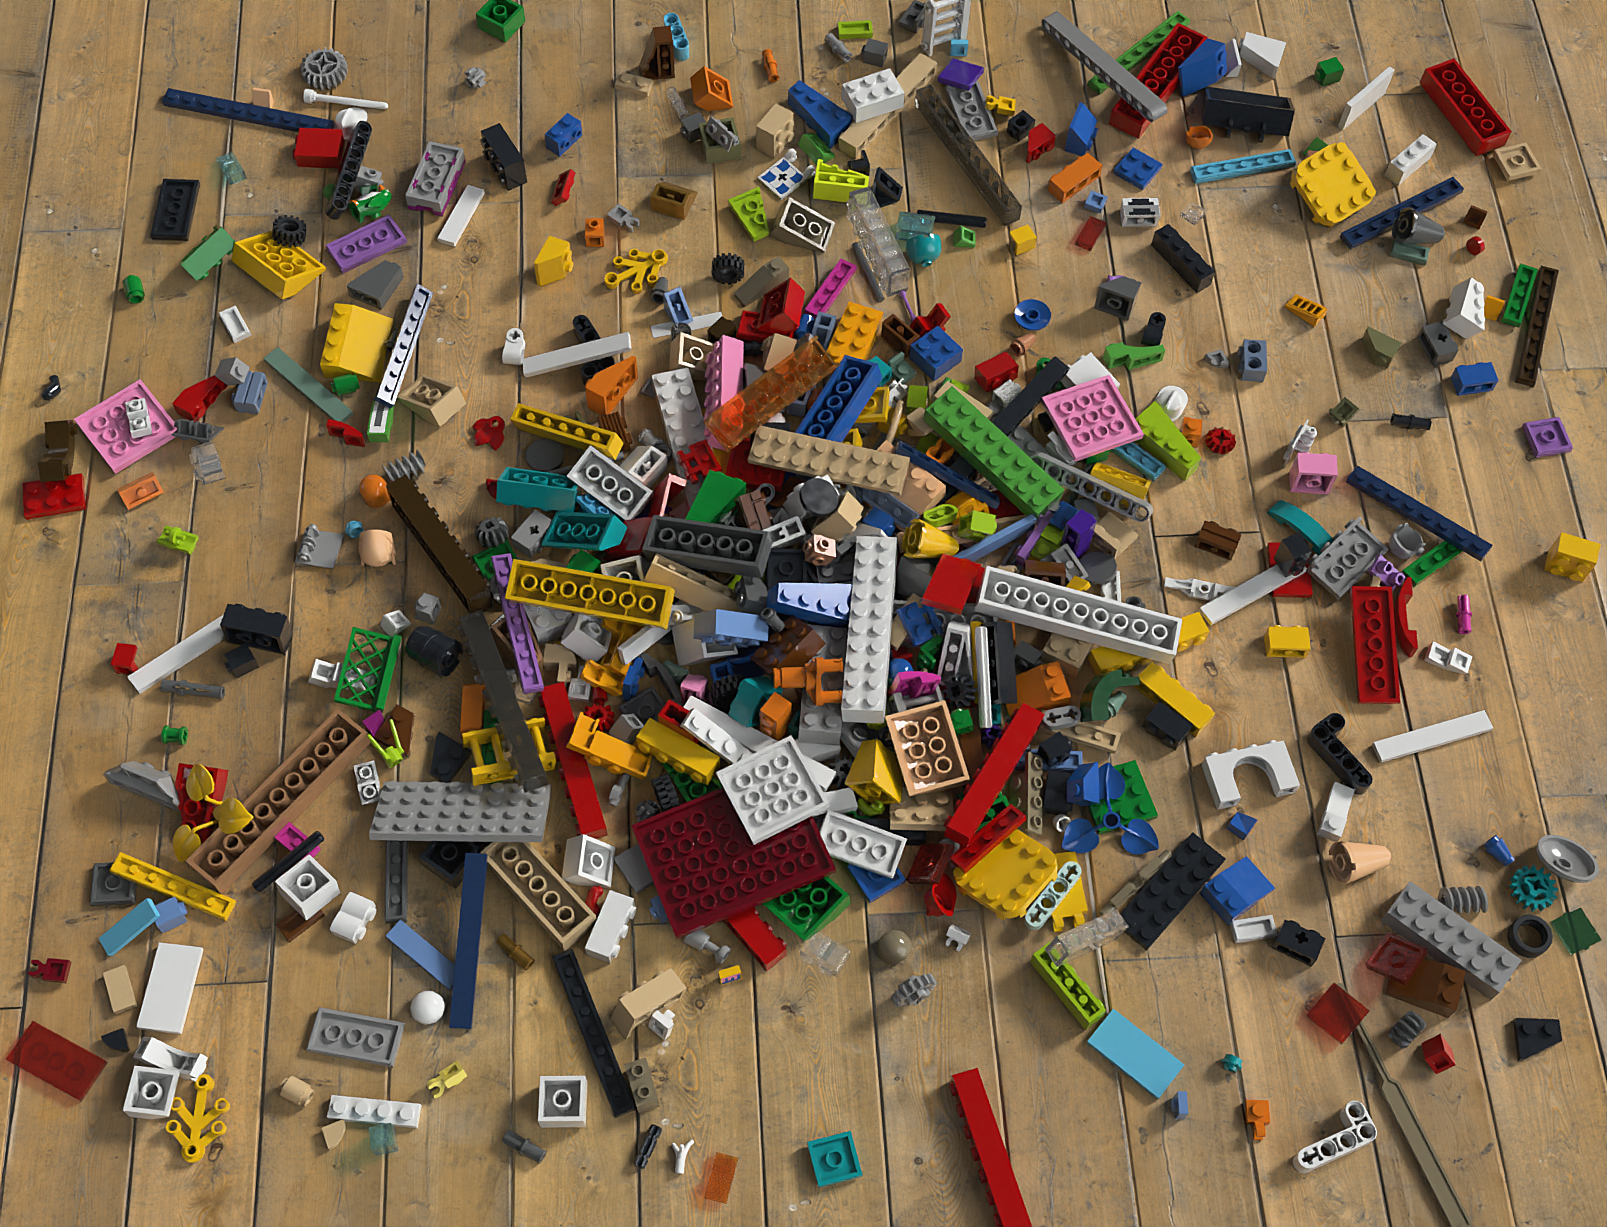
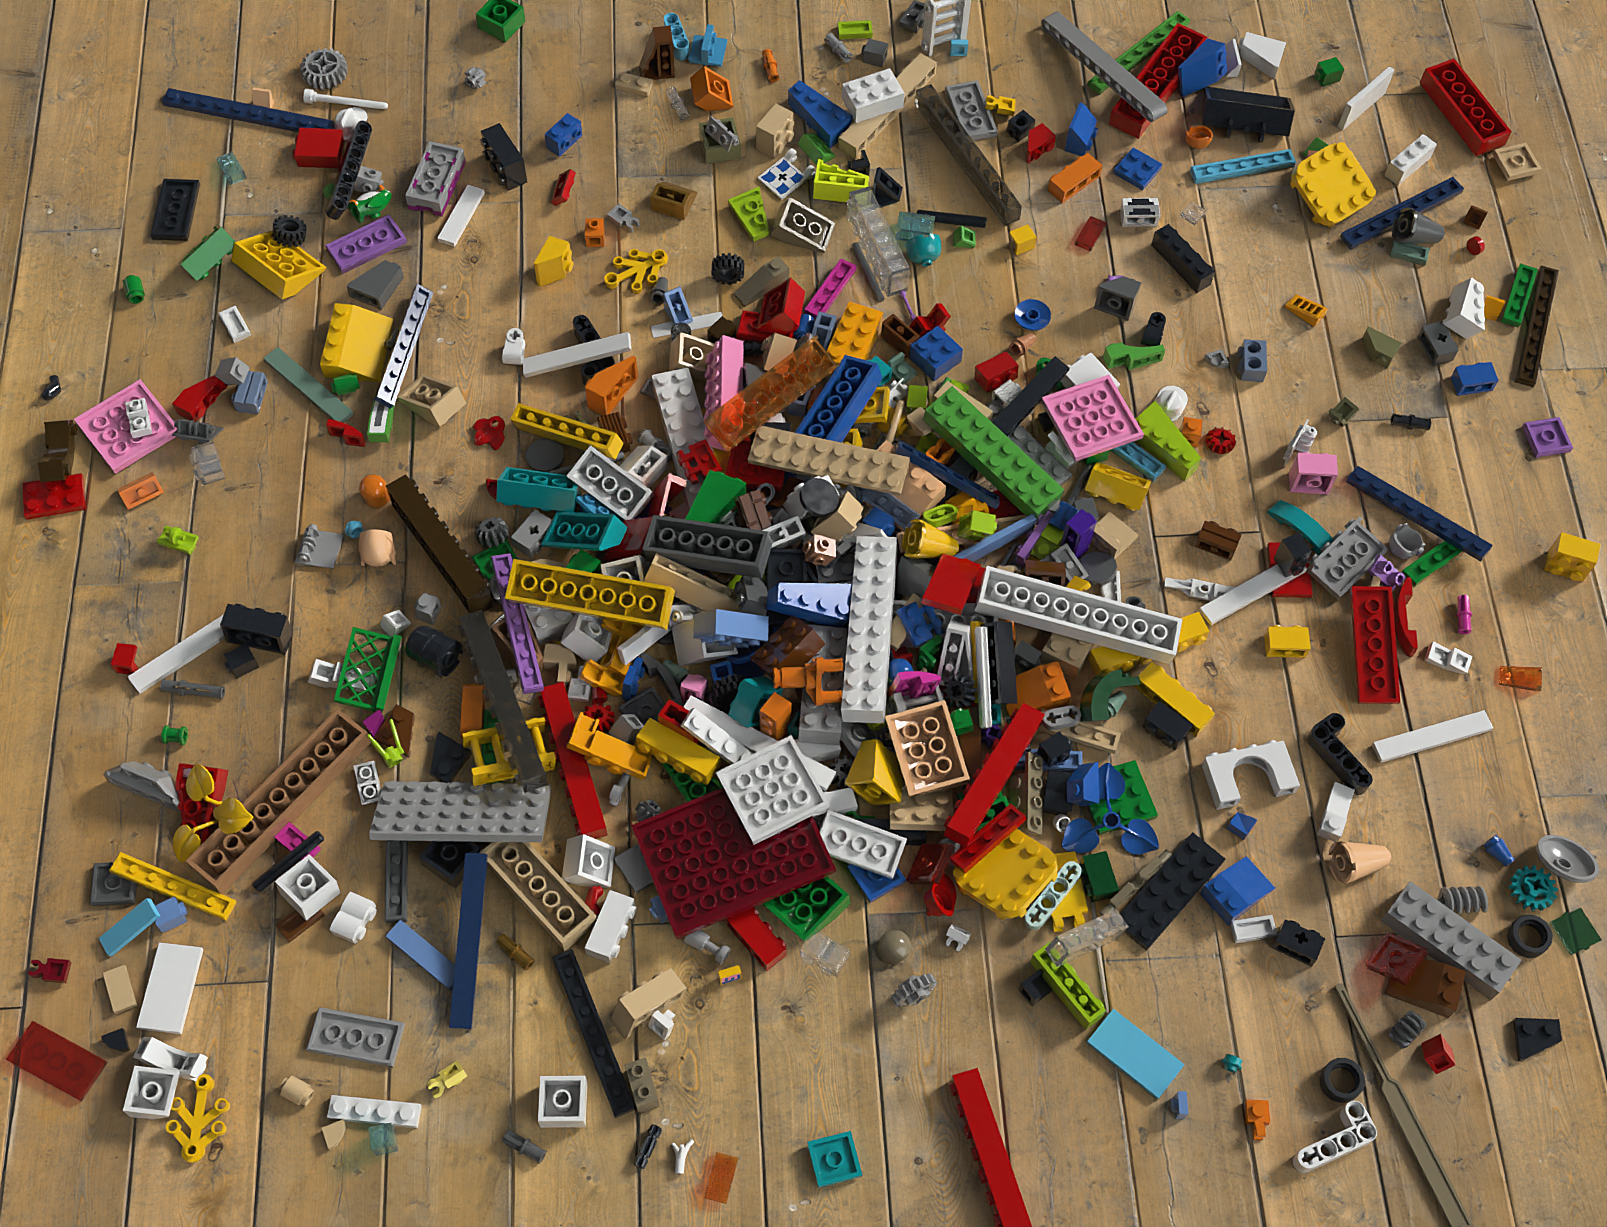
dark green tile [360,183,379,195] -> none
light grey piece [382,449,426,482] -> none
white hair [410,991,445,1025] -> none
black tyre [651,774,680,812] -> none
dark grey brick [680,112,706,143] -> none
dark grey pin [761,607,785,632] -> none
lime arm [857,799,884,817] -> none
dark purple tile [938,58,984,91] -> none
light grey beam [1030,452,1153,522] -> none
medium blue plate [1084,191,1108,214] -> none
clear red tile [1306,983,1370,1045] -> none
none -> dark azure bracket [688,24,727,67]
none -> black panel [1018,969,1052,1006]
none -> dark green brick [1079,851,1119,902]
none -> black tyre [1319,1058,1365,1103]
none -> clear orange slope [1499,666,1542,691]

